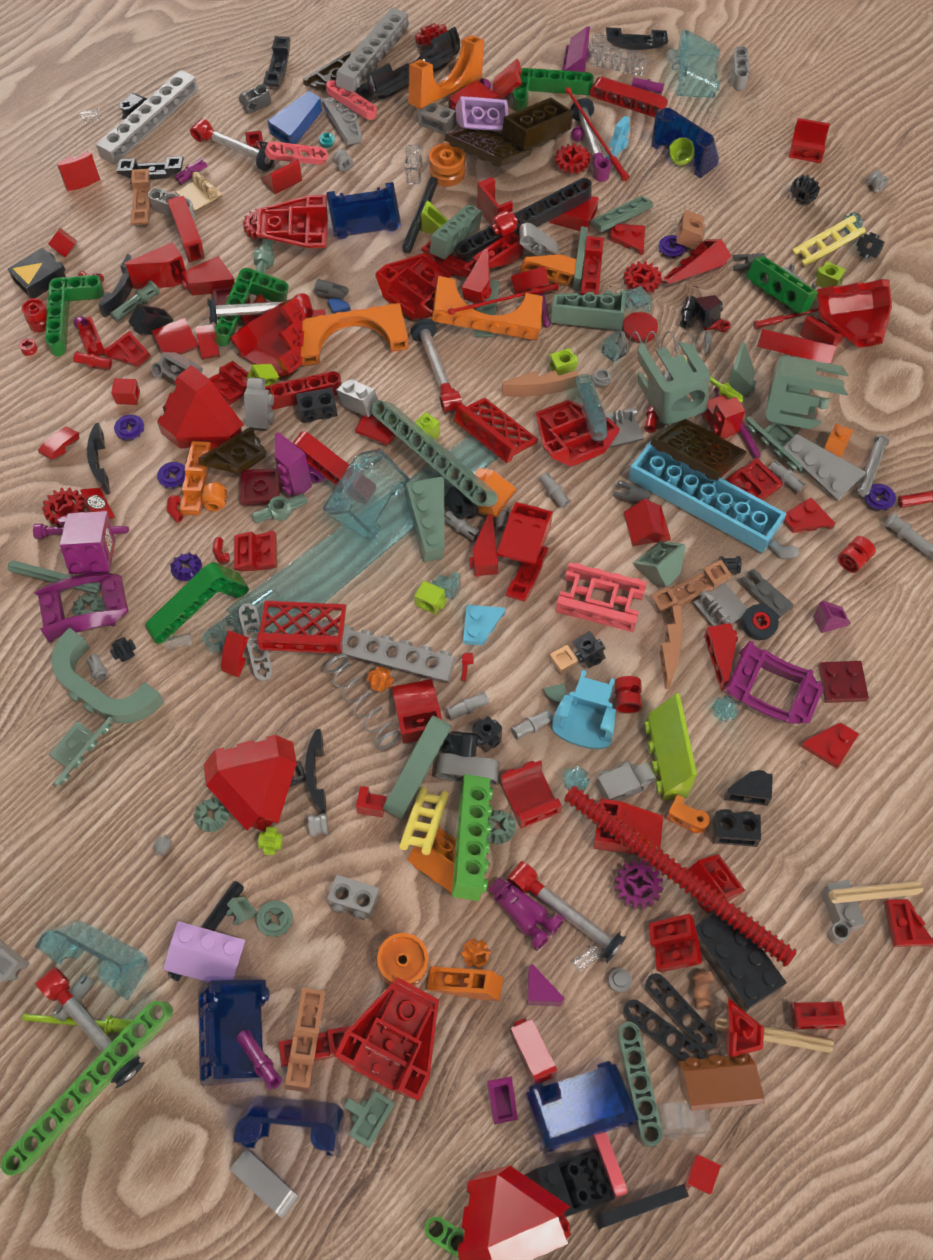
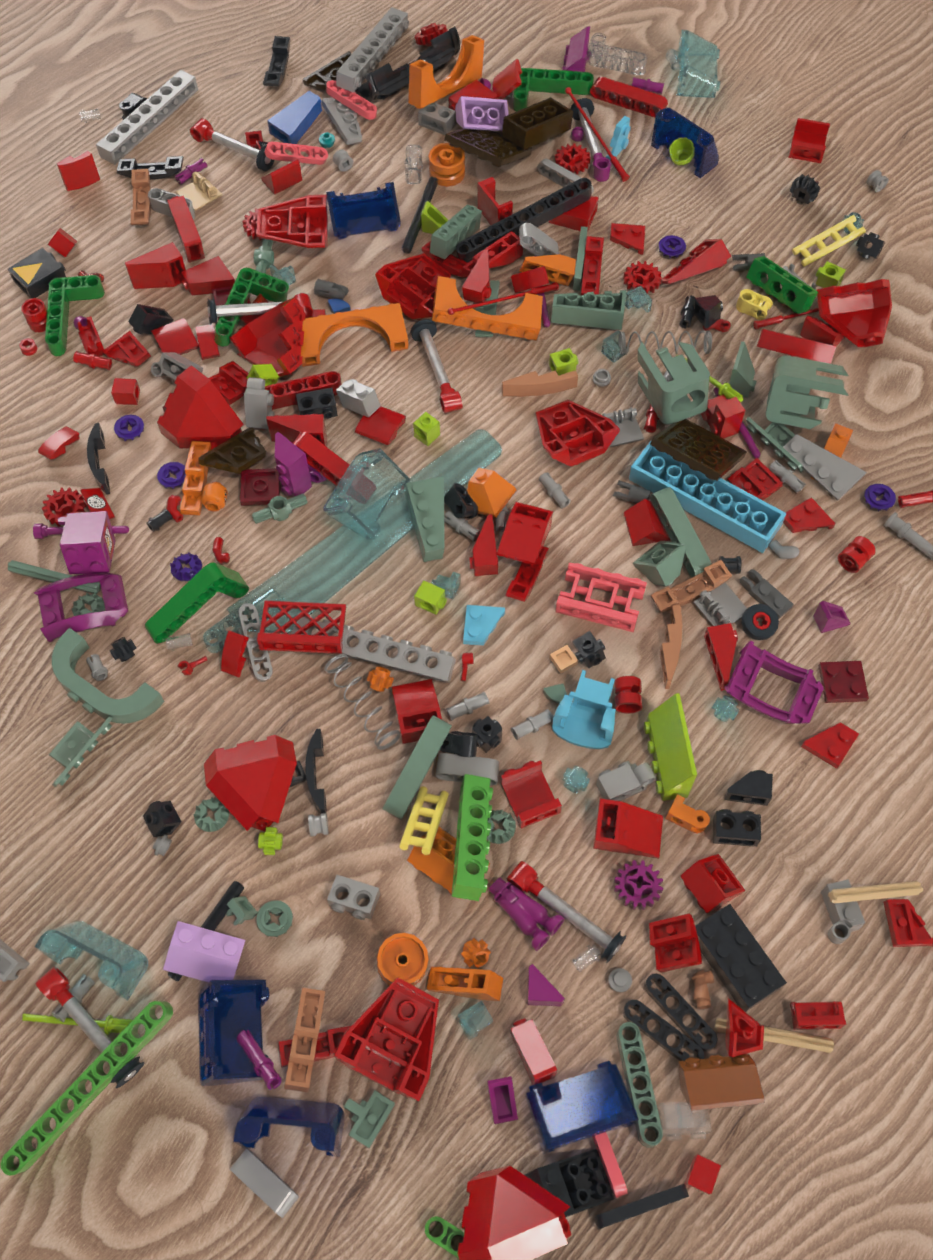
black slope [98,254,133,317] -> none
sand green pin [110,280,160,322] -> none
red slope [234,531,277,571] -> none
dark grey piece [239,84,271,113] -> none
red panel [356,786,387,818] -> none
sand green beam [372,400,498,507] -> none
red fence [453,398,538,463] -> none
red head [491,210,518,237] -> none
red piece [564,786,797,967] -> none
clear light blue beam [576,374,608,441] -> none
sand green tile [590,195,653,232] -> none
black slope [605,27,668,50] -> none
red tile [622,312,658,343] -> none
nougat brick [676,210,705,250] -> none
light grey beam [731,46,749,90] -> none
light grey axle [857,435,890,497] -> none
none -> black brick [143,801,182,837]
none -> black pin [146,509,172,532]
none -> red hand [178,656,208,676]
none -> red slope [266,414,327,447]
none -> clear light blue panel [269,264,296,286]
none -> clear light blue panel [457,1001,493,1040]
none -> light grey beam [537,159,594,193]
none -> sand green beam [650,487,712,577]
none -> light yellow piece [736,289,773,320]

